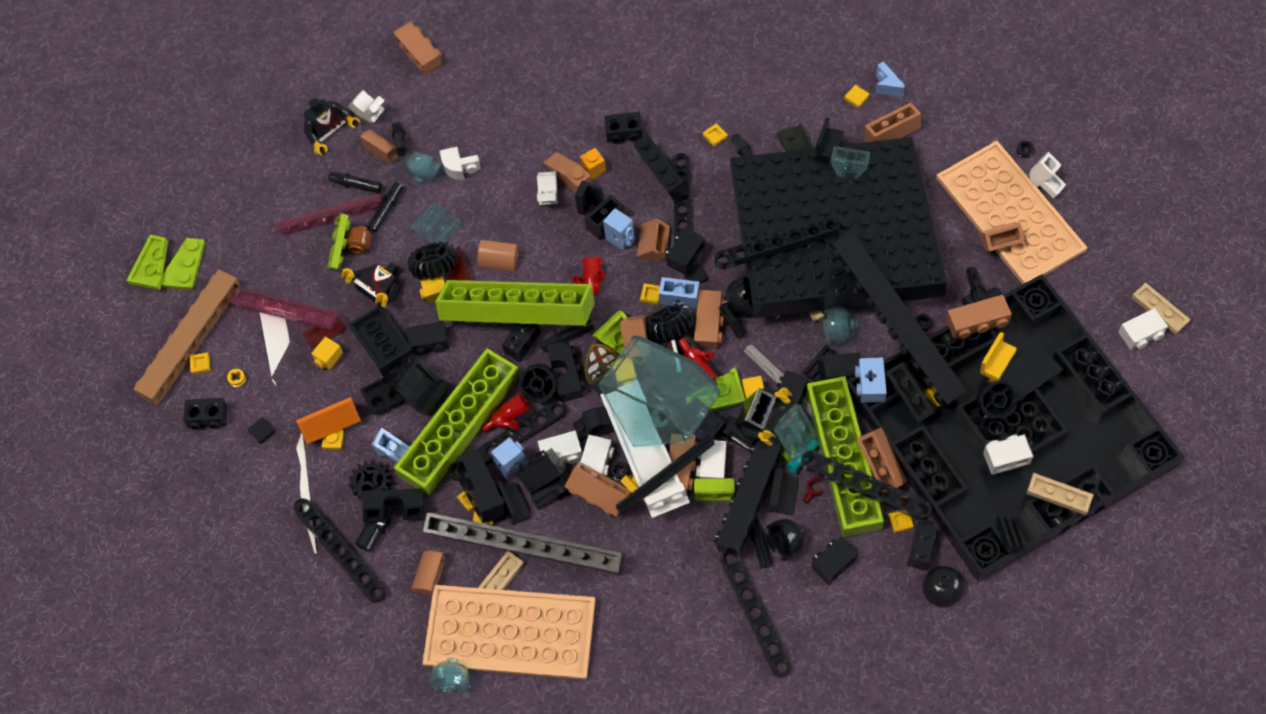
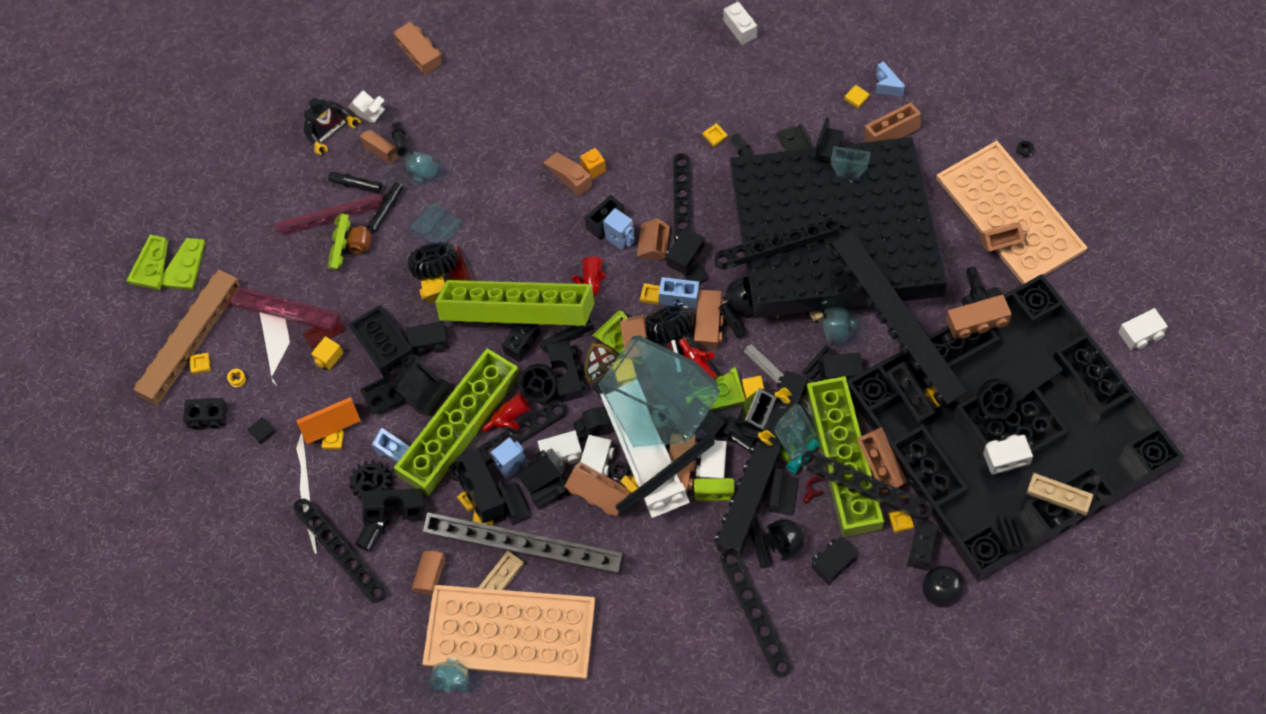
torso [341,262,399,308] -> none
white brick [440,147,481,180] -> none
nougat brick [478,240,519,272] -> none
white brick [537,171,558,205] -> none
black panel [575,180,604,215] -> none
black brick [604,112,643,144] -> none
black brick [633,134,690,203] -> none
light blue brick [855,357,886,403] -> none
black bush [915,314,932,332] -> none
yellow panel [980,332,1017,379] -> none
white brick [1029,152,1066,198] -> none
tan plate [1132,283,1190,335] -> none
none -> white brick [723,2,757,45]

